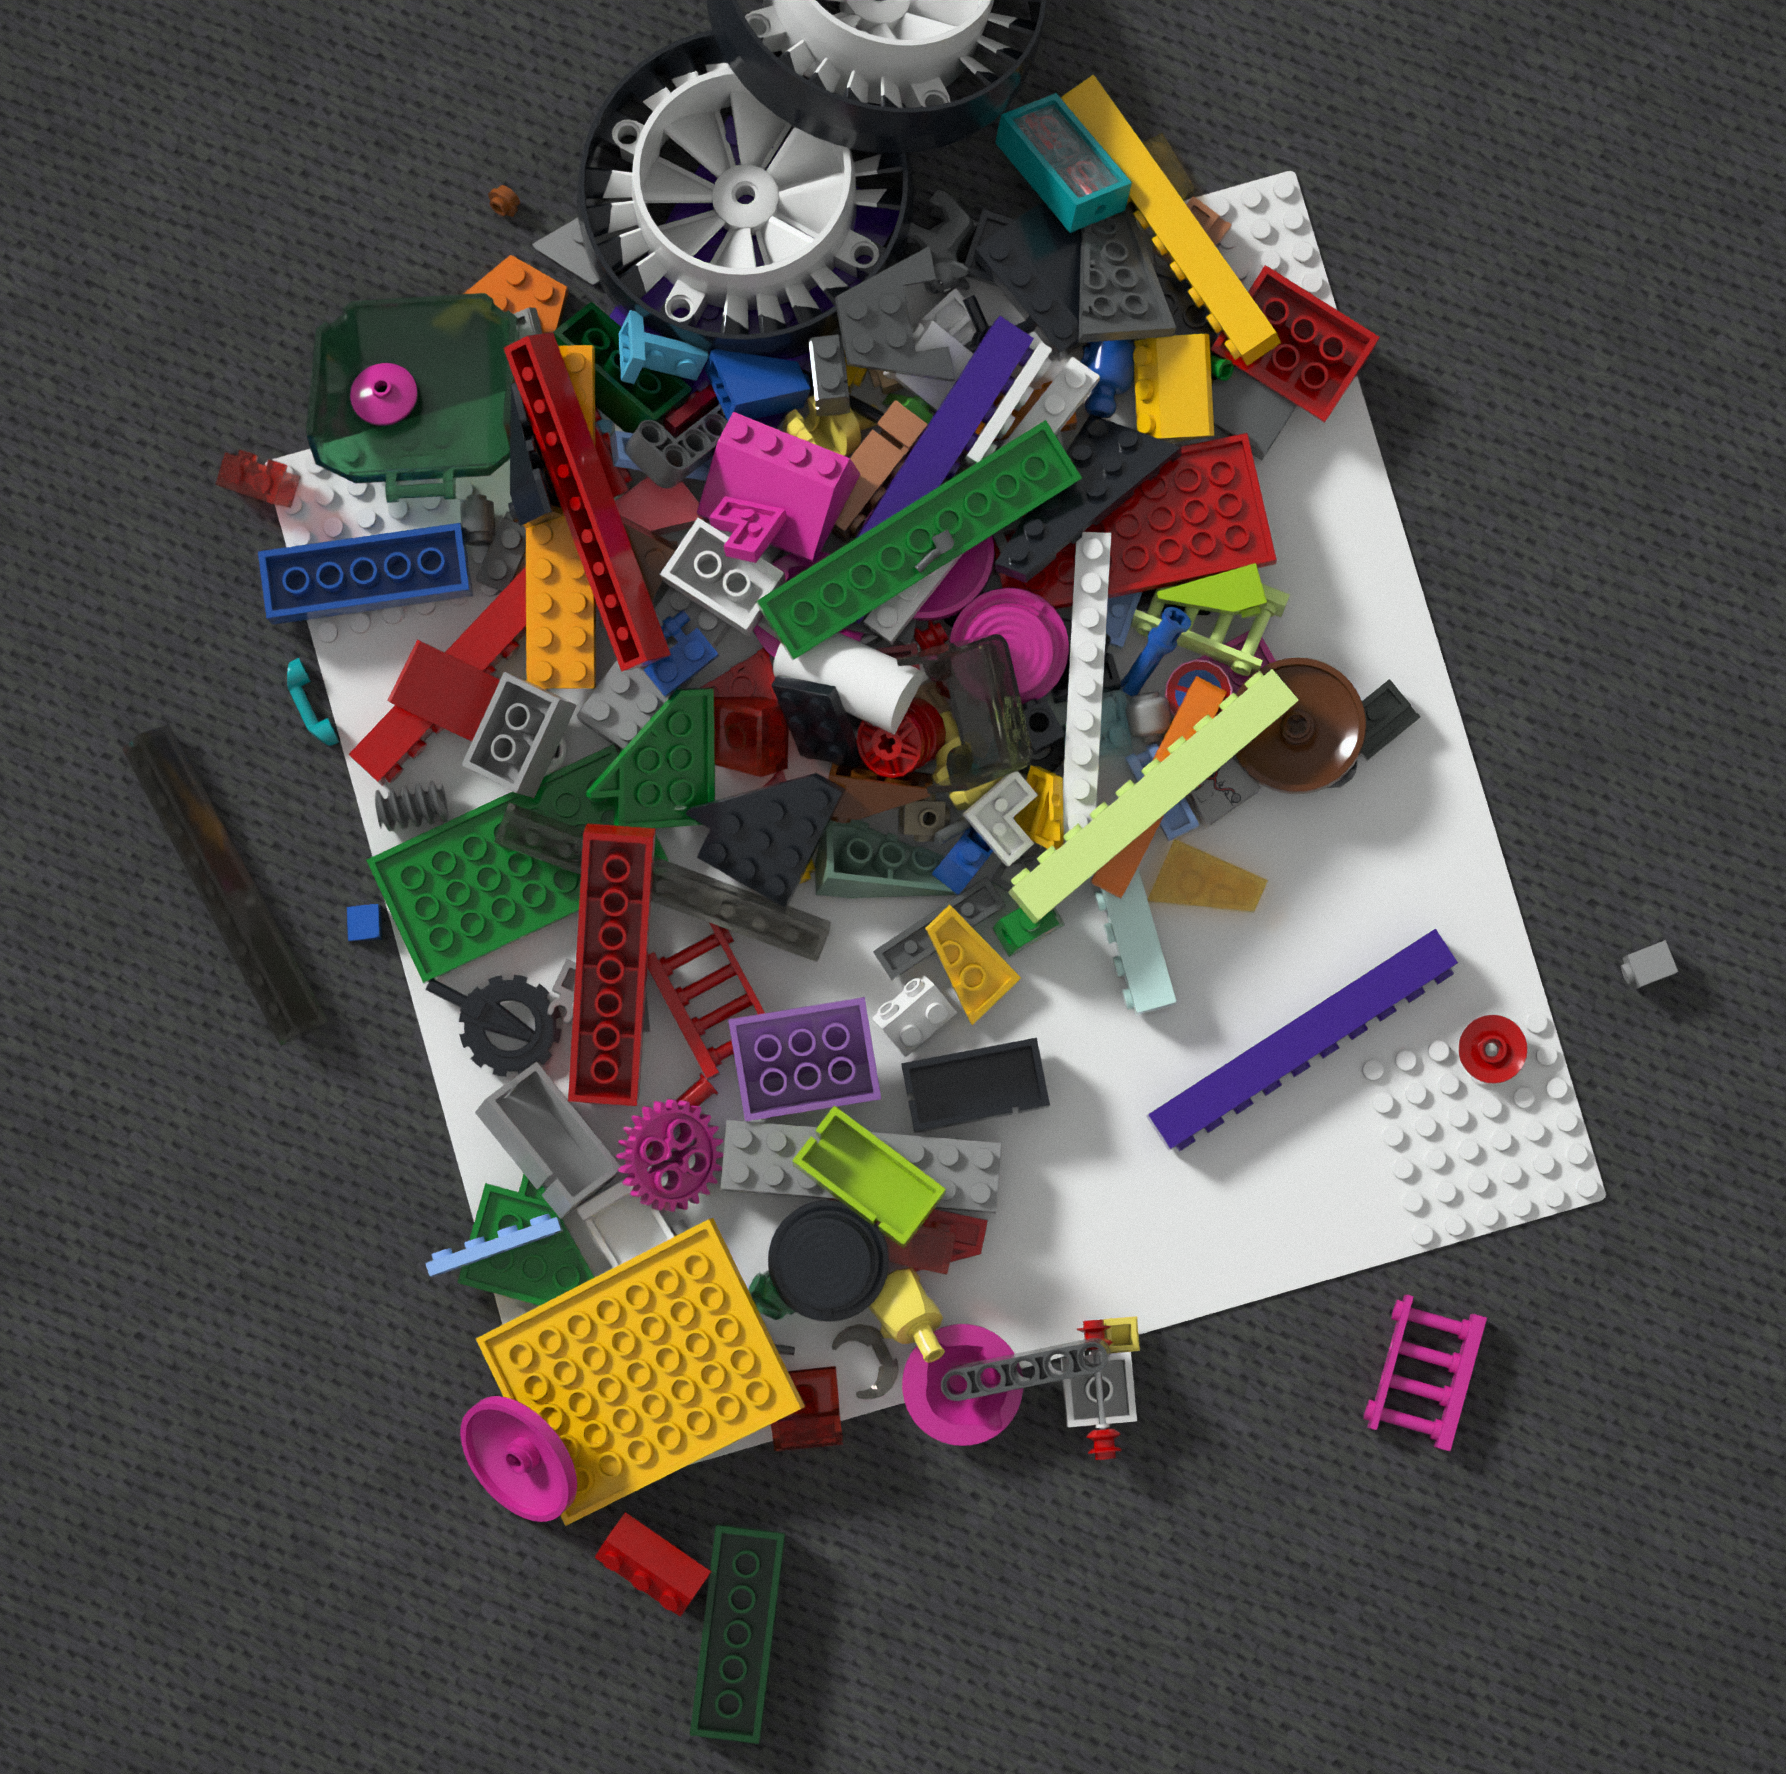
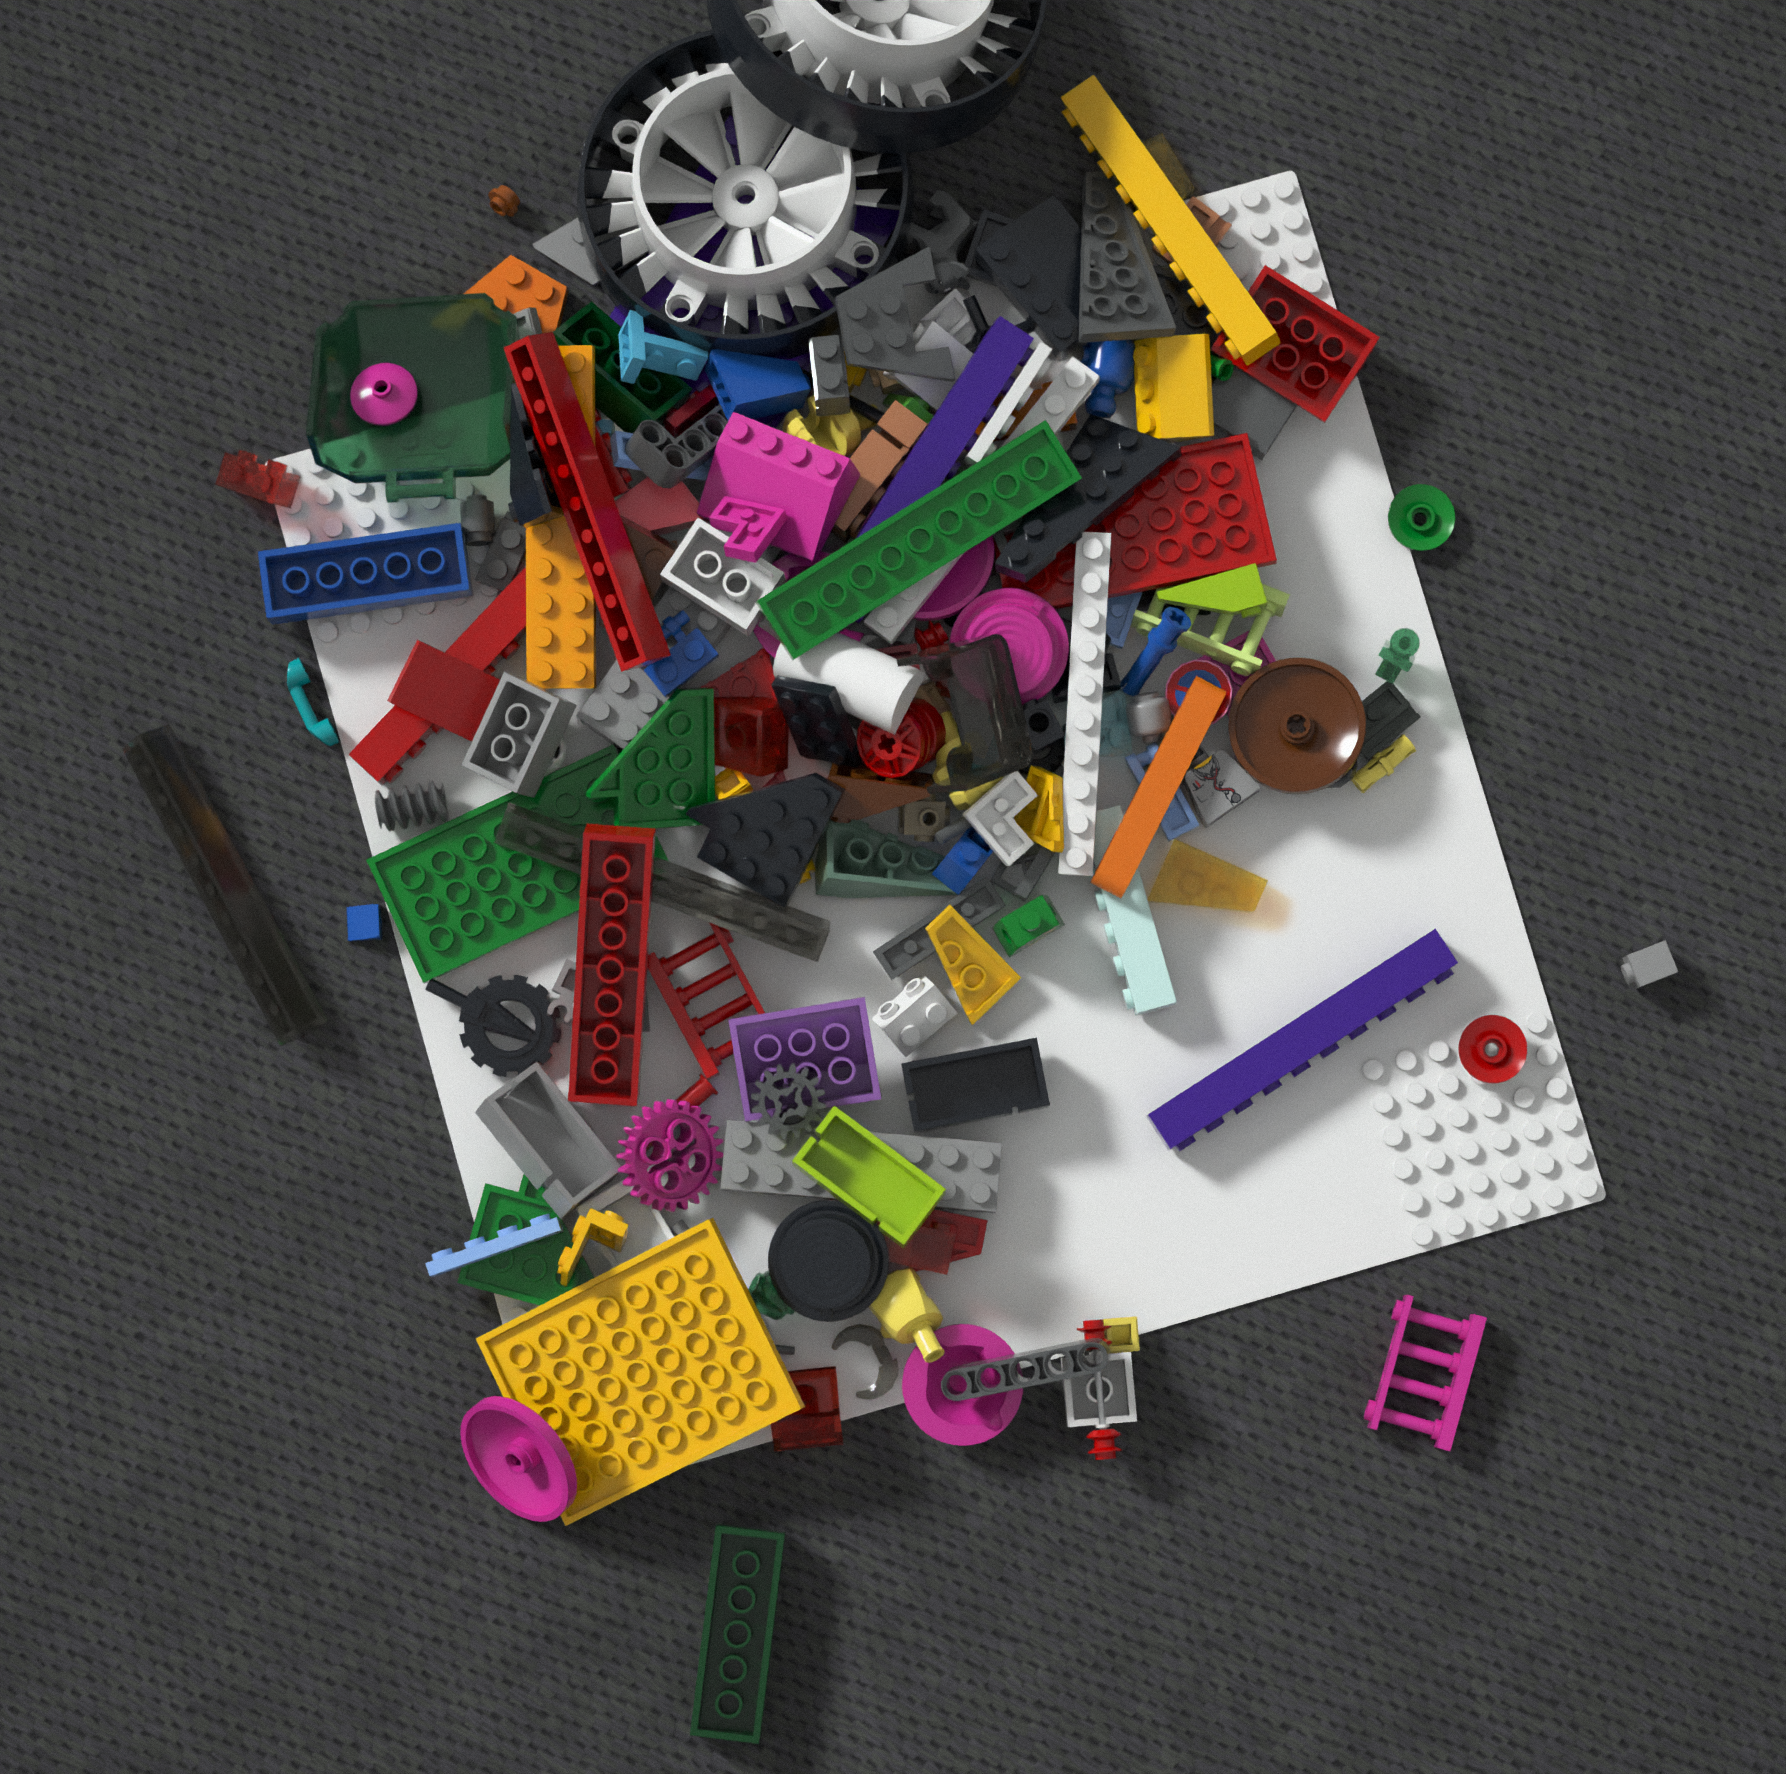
red slope [595,1512,711,1617] -> none
dark grey hand [914,530,954,573] -> none
teal brick [995,93,1132,233] -> none
yellowish green brick [1008,669,1299,924] -> none
none -> yellow bracket [557,1208,628,1287]
none -> yellow slope [715,763,754,800]
none -> dark grey gear [751,1063,826,1139]
none -> light yellow pin [1351,734,1416,793]
none -> clear green hips [1375,628,1420,684]
none -> green dish [1388,484,1455,551]

